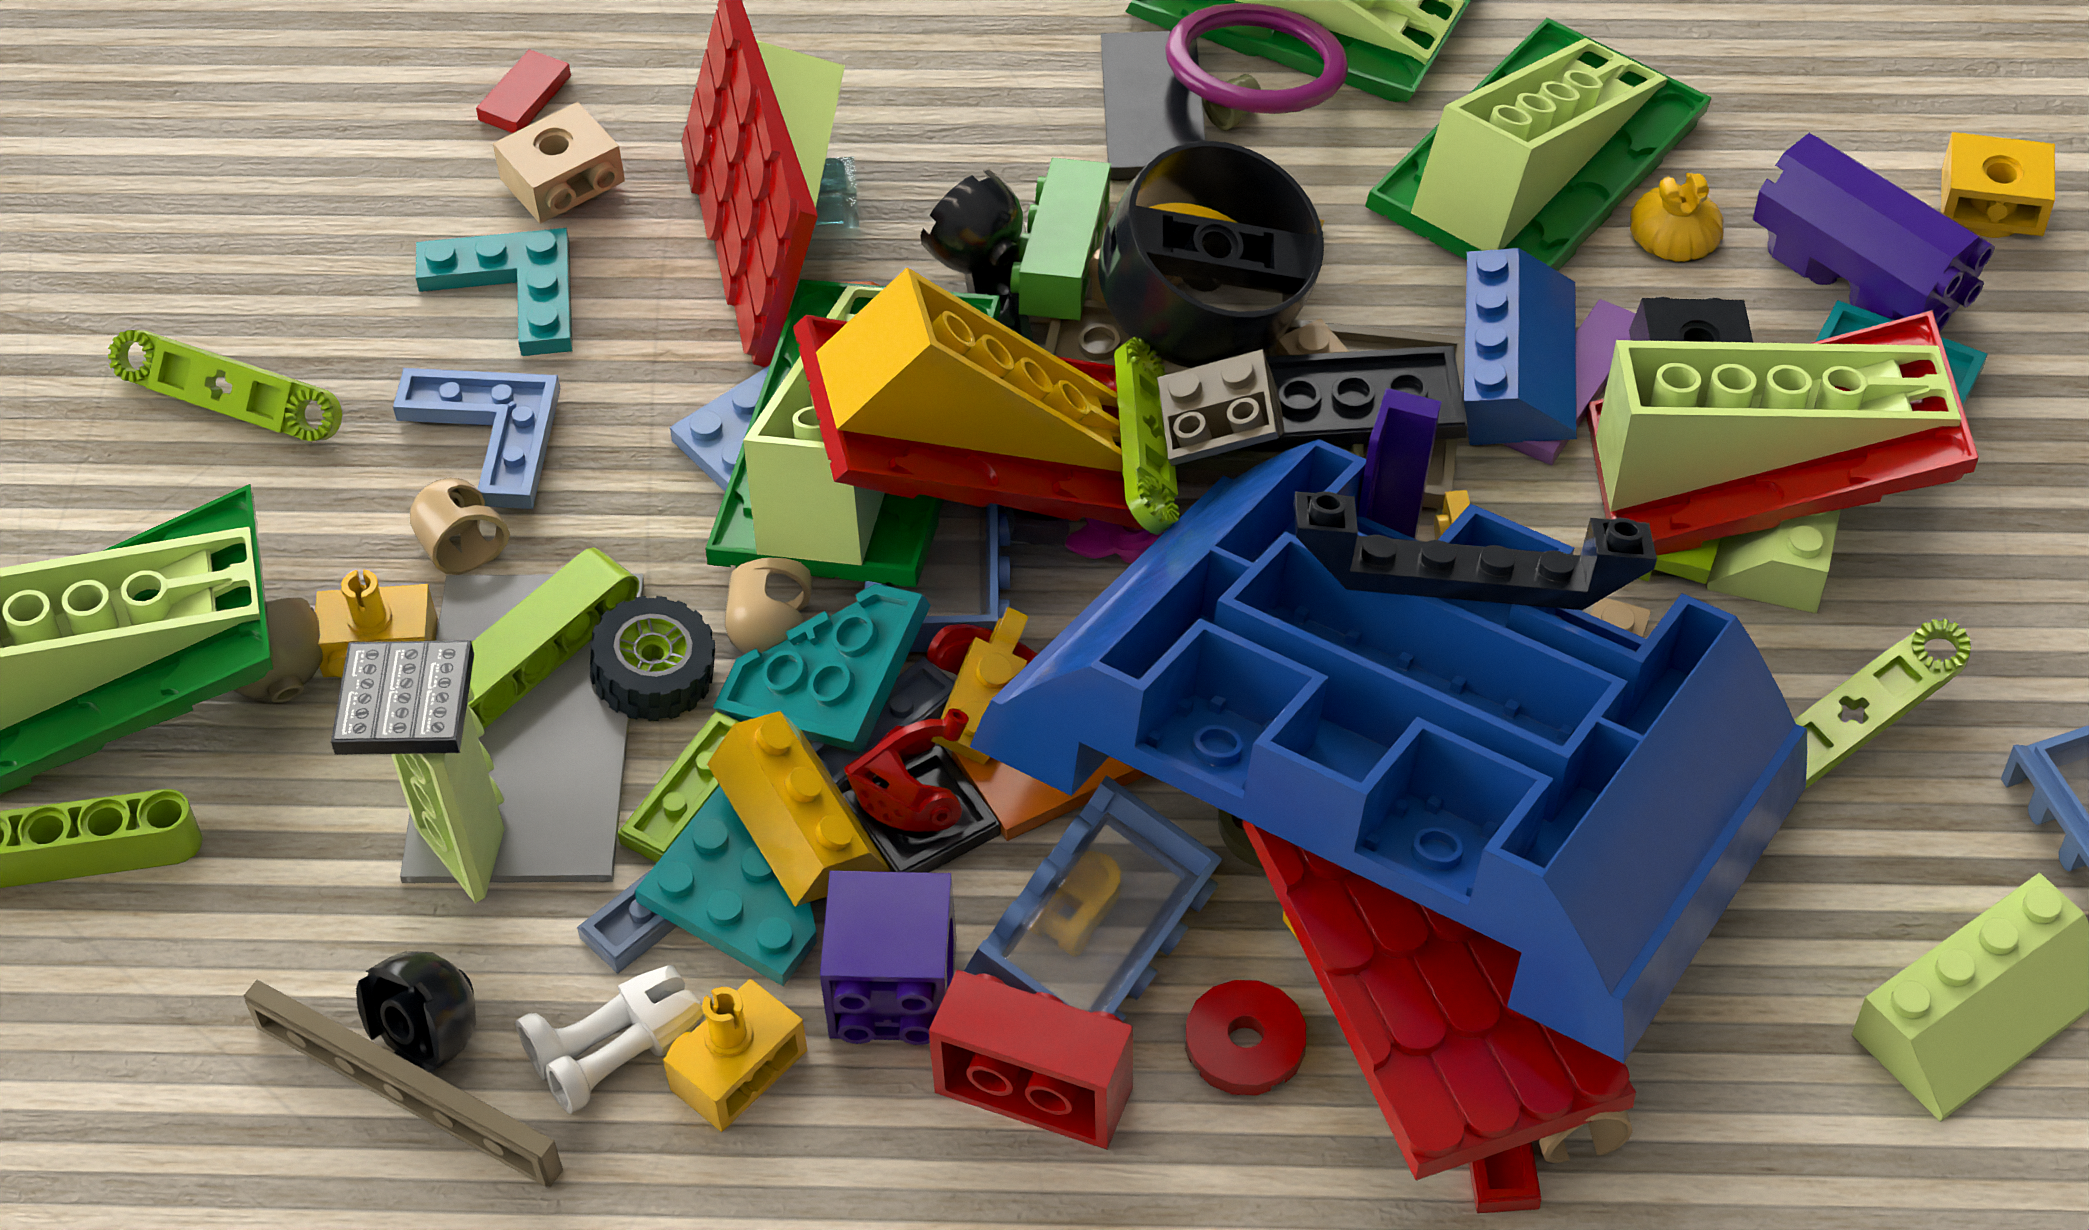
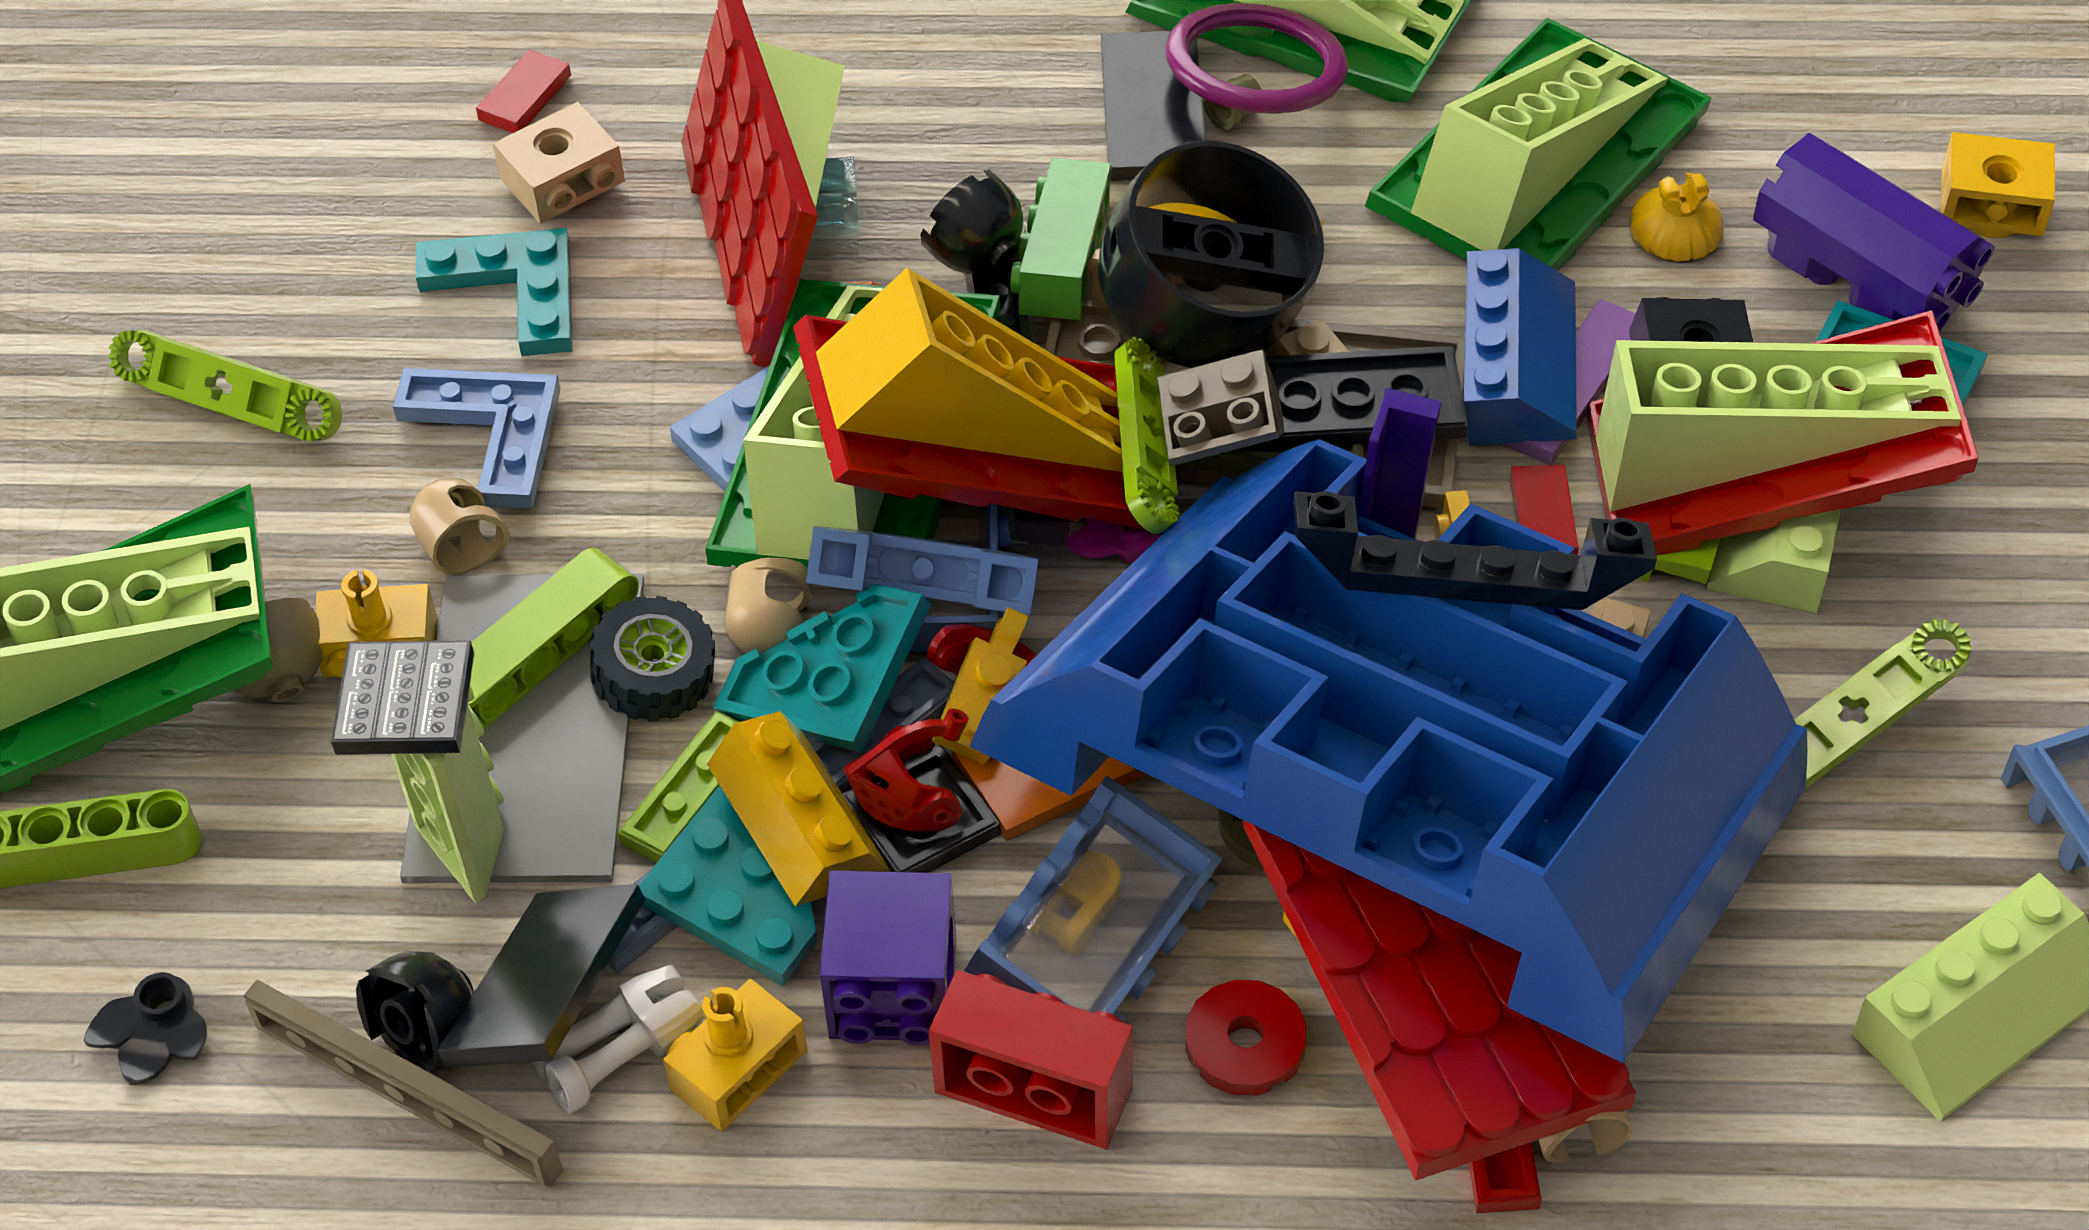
none -> black plate [84,972,207,1085]
none -> black tile [438,884,646,1067]
none -> medium blue slope [806,526,1038,615]
none -> red tile [1510,465,1579,555]

